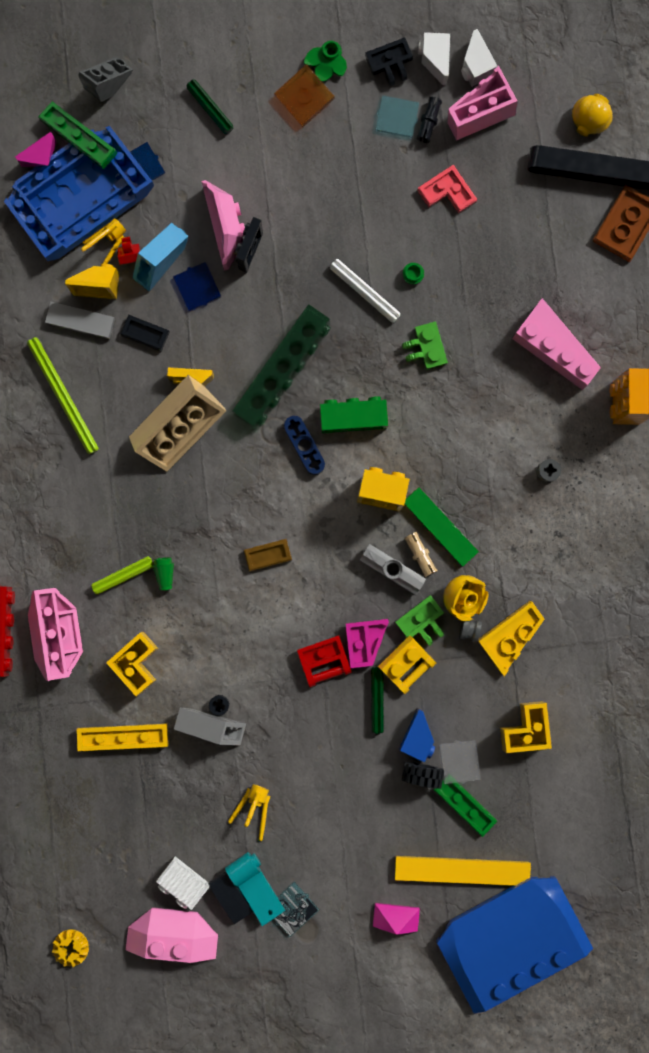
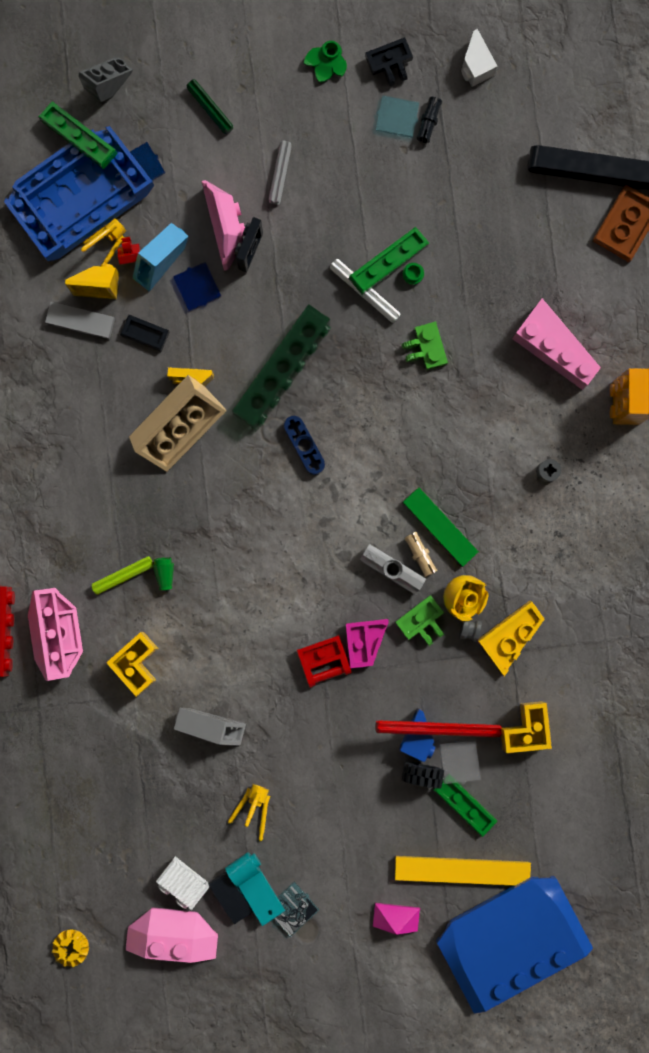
dark pink slope [15,132,57,167] -> none
lime axle [27,337,99,454] -> none
yellow plate [77,723,168,751] -> none
black bush [209,695,230,716] -> none
pearl gold tile [244,539,292,571] -> none
clear orange tile [274,64,335,127] -> none
green brick [320,396,388,433] -> none
yellow brick [357,467,410,512] -> none
dark green axle [371,667,384,734] -> none
yellow plate [378,636,437,694] -> none
coral tile [417,165,478,213] -> none
white slope [418,33,450,85] -> none
bright pink wedge [448,66,518,140] -> none
yellow plant [572,94,613,137] -> none
none -> light grey axle [269,141,292,205]
none -> green tile [348,227,429,295]
none -> red axle [375,720,502,737]

